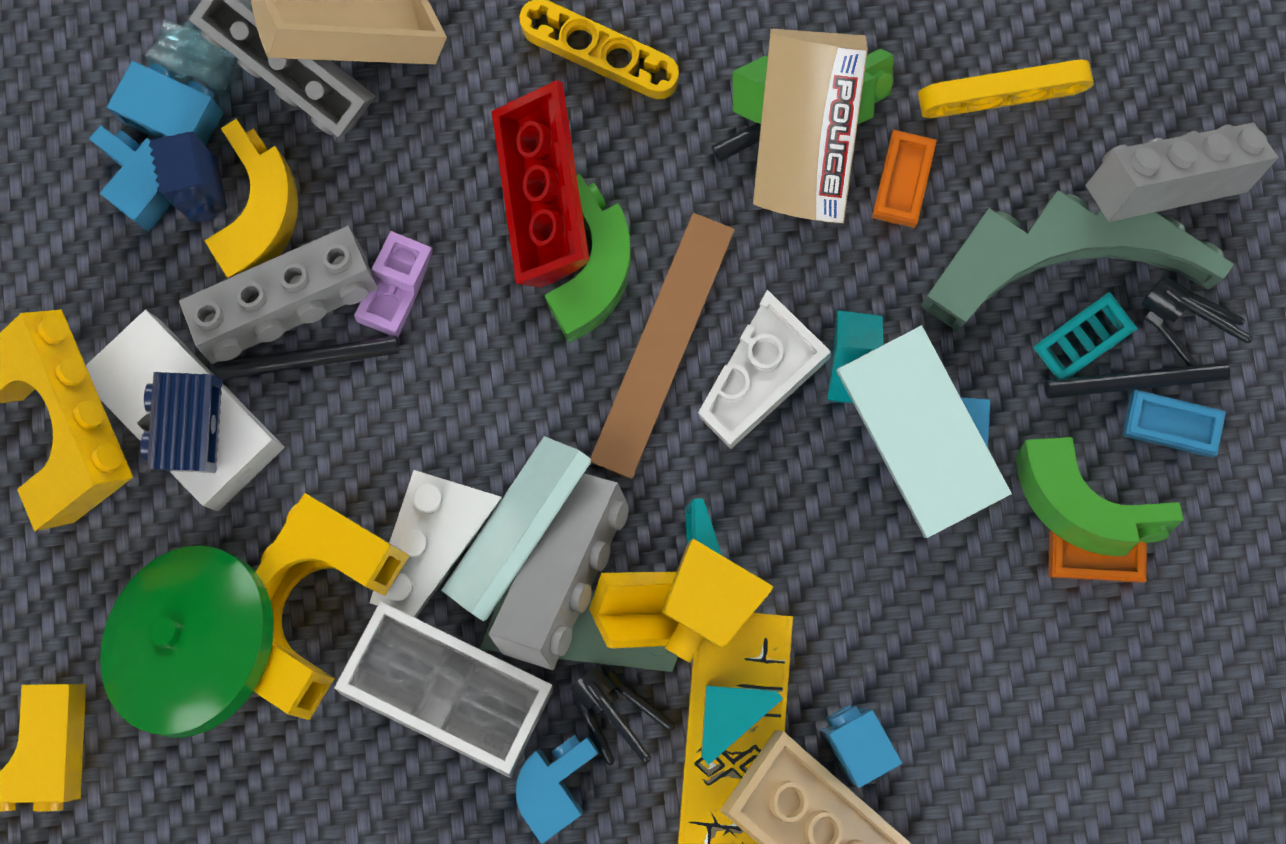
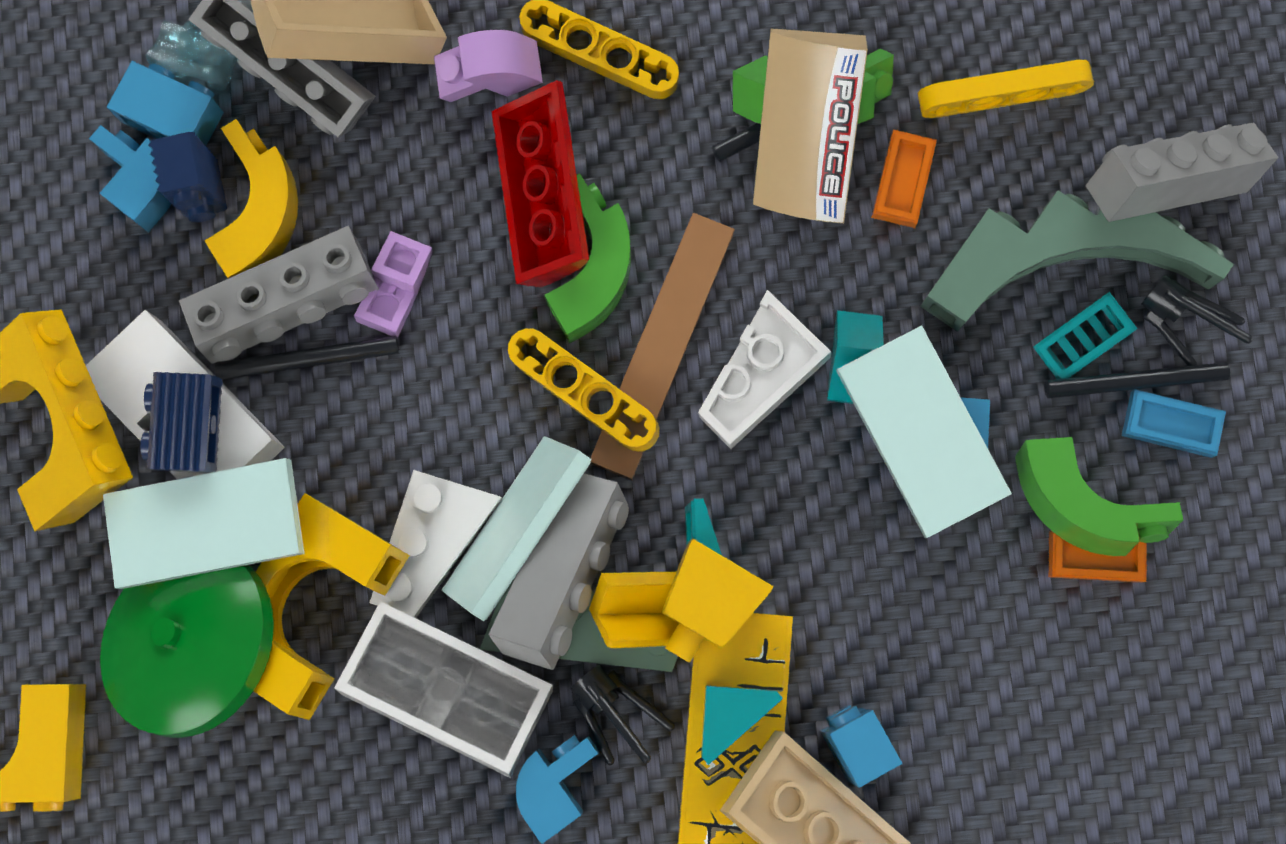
none -> light aqua tile [103,458,305,589]
none -> lavender brick [434,30,543,102]
none -> yellow beam [508,328,660,452]

